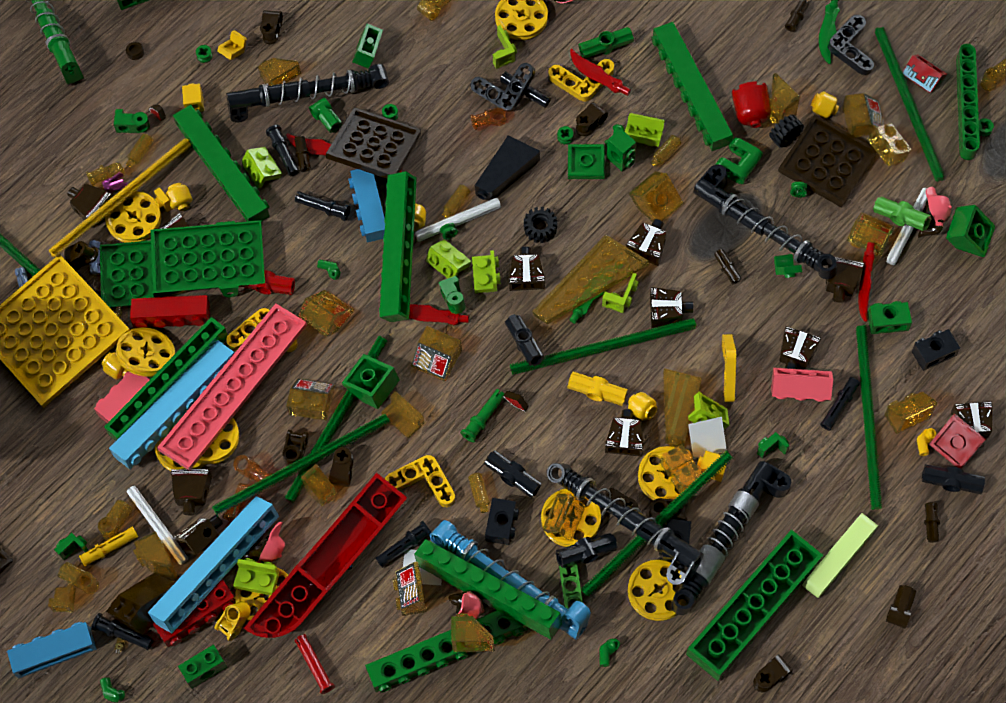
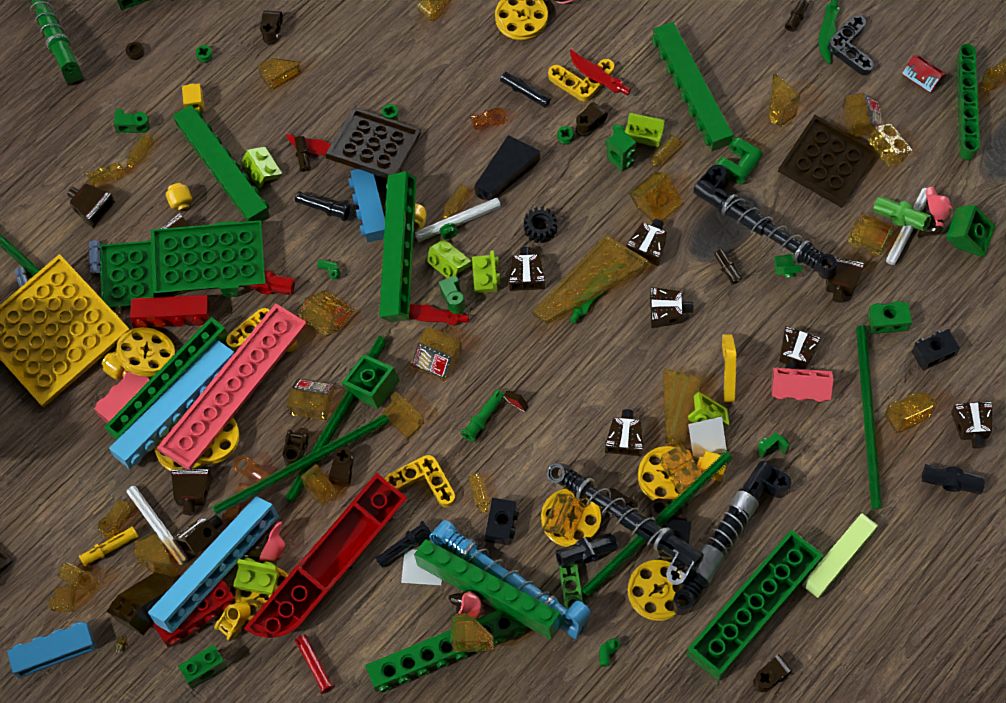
yellow axle [49,138,191,258] -> none
green bracket [54,532,89,560] -> none
dark brown piece [64,241,99,270] -> none
black pin [91,613,154,650] -> none
green arm [100,677,125,703] -> none
flat silver piece [101,172,128,193] -> none
yellow wedge [105,191,162,243] -> none
dark brown tile [149,104,166,121] -> none
yellow plate [154,187,172,212] -> none
yellow bracket [217,30,247,60] -> none
black piece [226,64,389,123] -> none
black pin [266,125,300,177] -> none
green piece [309,97,343,133] -> none
green brick [352,23,383,69] -> none
slope [393,562,427,616] -> none
black beam [470,63,535,112] -> none
black piece [484,450,542,498] -> none
lime bracket [493,25,517,69] -> none
black piece [505,314,544,366] -> none
green axle [510,318,697,375] -> none
yellow piece [567,372,628,406] -> none
green tile [568,144,605,179] -> none
green piece [578,27,634,59] -> none
lime bracket [602,273,639,313] -> none
yellow head [628,392,657,421] -> none
red cylinder [732,81,771,128] -> none
black tyre [769,114,804,148] -> none
green bush [790,182,808,198] -> none
yellow head [810,91,839,118] -> none
black pin [820,377,860,431] -> none
red sword [858,242,875,322] -> none
green axle [875,27,945,182] -> none
dark brown piece [885,585,916,629] -> none
yellow arm [917,428,936,456] -> none
dark brown axle [924,502,940,543] -> none
red tile [929,414,986,469] -> none
green bush [979,118,994,137] -> none

